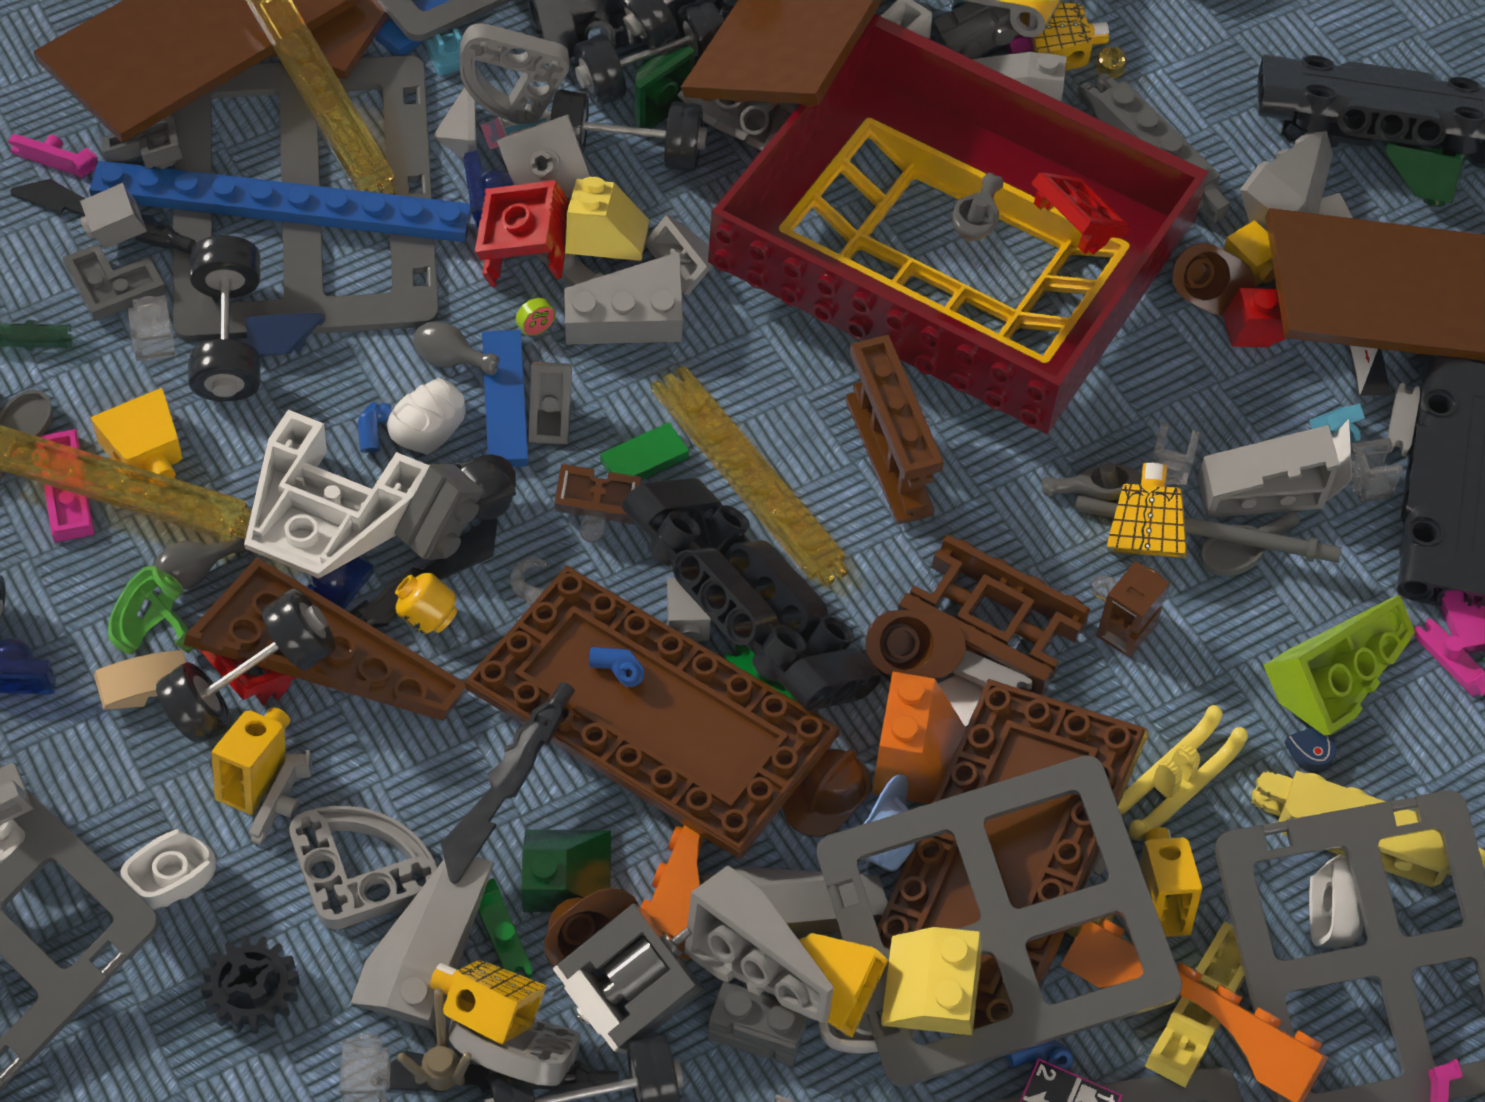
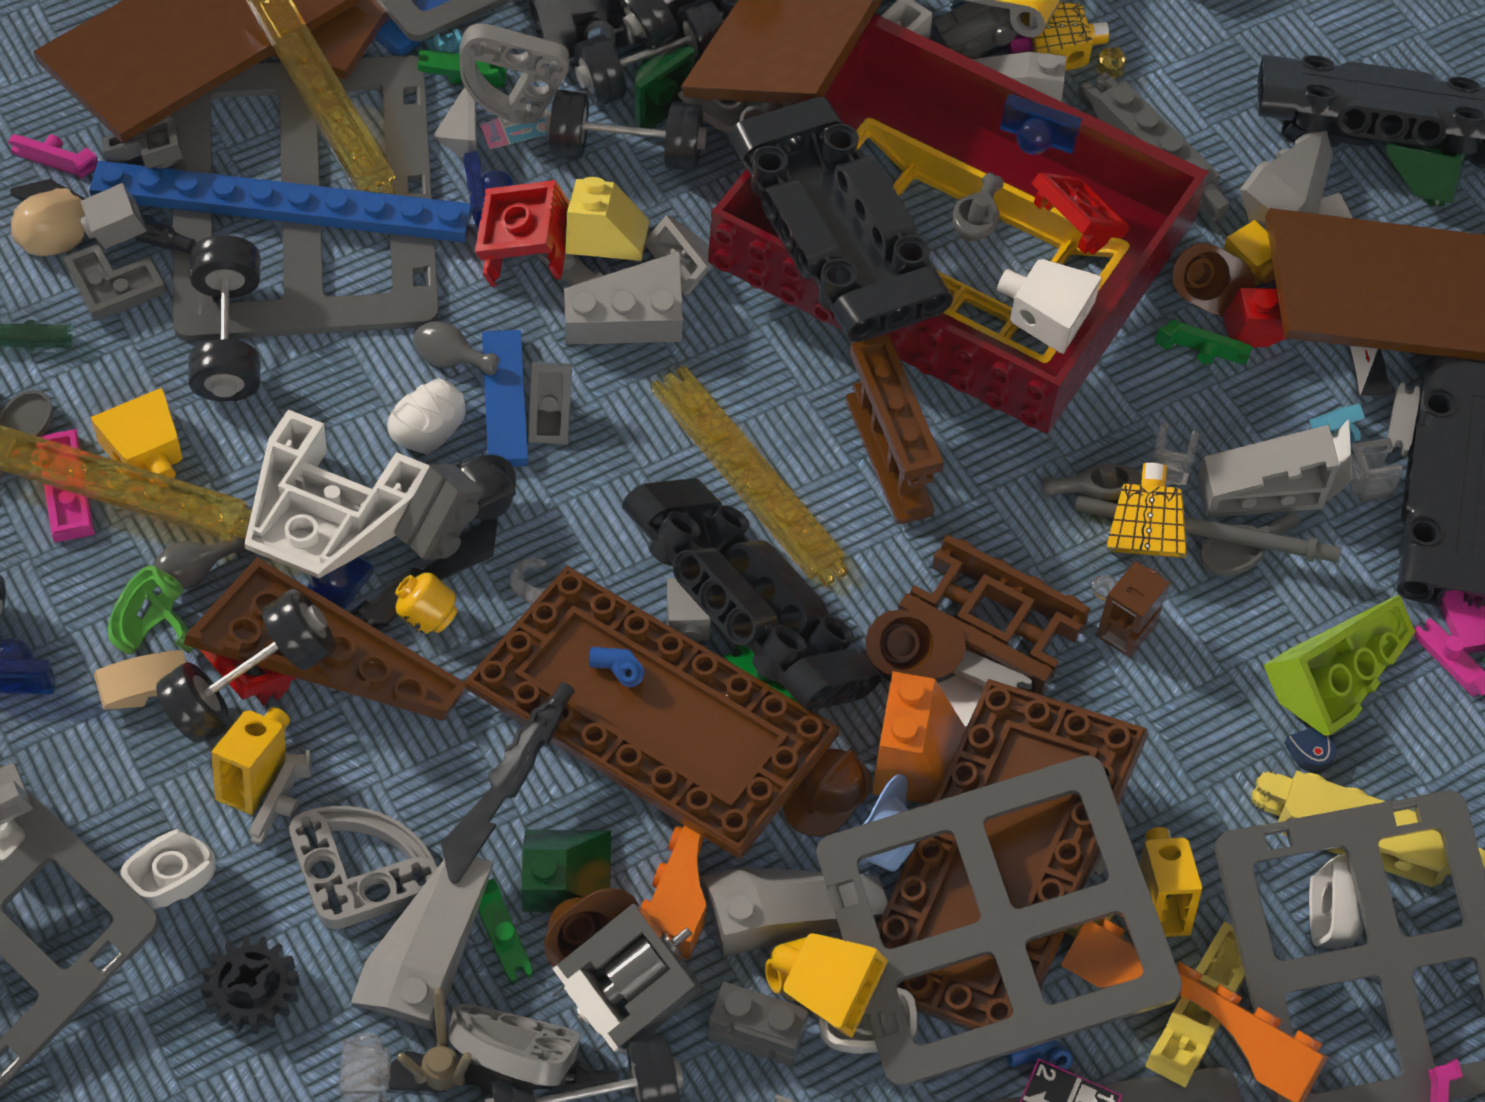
clear window [128,295,176,361] -> none
dark blue slope [246,313,325,357] -> none
blue arm [358,401,392,453] -> none
yellow torso [430,960,547,1045] -> none
light grey tile [497,114,591,196] -> none
tile [515,298,556,336] -> none
reddish brown piece [554,464,642,543] -> none
green tile [600,422,689,480] -> none
light grey wedge [684,865,834,1023] -> none
light yellow slope [881,927,982,1035] -> none
light yellow piece [1118,705,1248,841] -> none
none -> tan hair [11,188,85,257]
none -> green piece [417,50,507,88]
none -> black panel [728,97,953,342]
none -> white torso [997,259,1101,354]
none -> clear blue tile [1000,94,1082,155]
none -> green piece [1155,319,1252,365]

